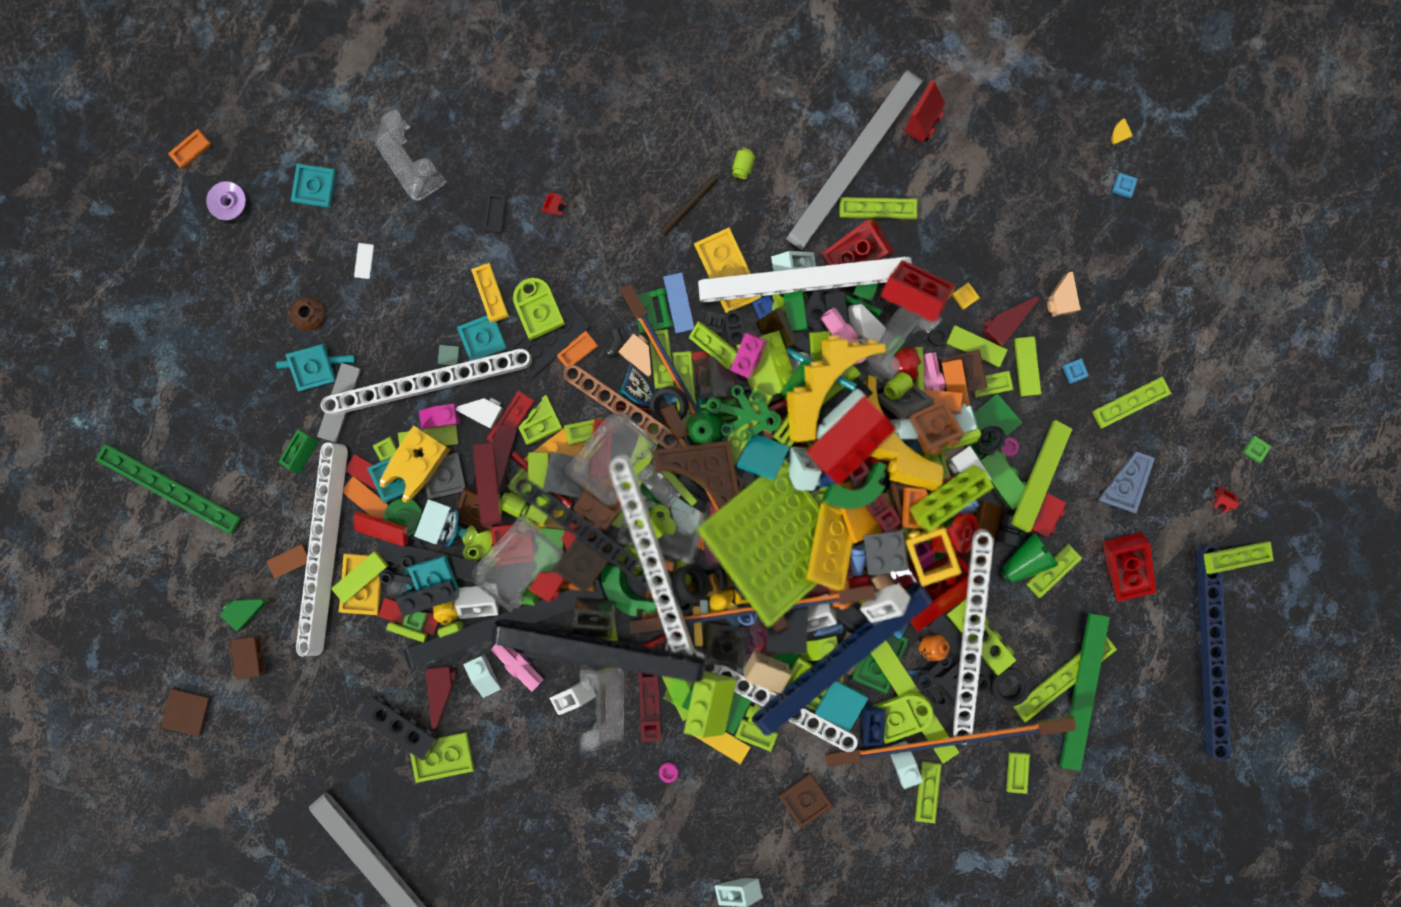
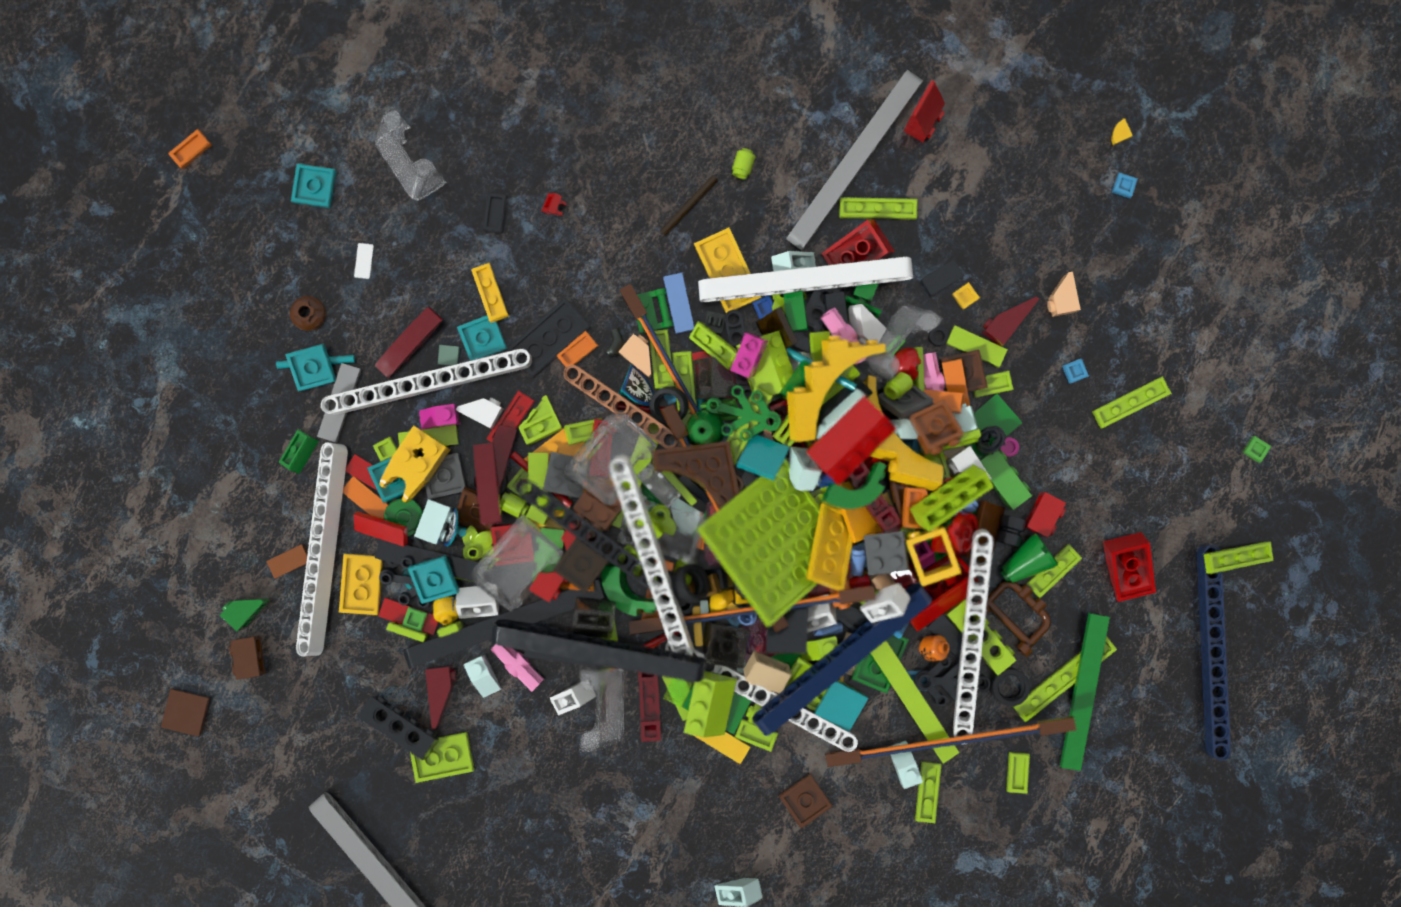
green tile [96,443,242,535] -> none
lavender dish [206,181,246,220] -> none
lime tile [331,551,389,604] -> none
black plate [395,579,459,616] -> none
lime tile [513,278,565,340] -> none
bright green tile [517,585,541,606] -> none
dark pink tile [659,762,679,783] -> none
dark blue slope [860,705,886,746] -> none
lime tile [873,692,934,744] -> none
red slope [881,260,956,323] -> none
lime tile [1011,420,1072,533] -> none
lime tile [1014,337,1041,397] -> none
sand blue wing [1097,452,1155,513] -> none
red tile [1214,486,1239,513] -> none
none -> dark red slope [375,307,443,379]
none -> reddish brown bar [977,580,1051,658]

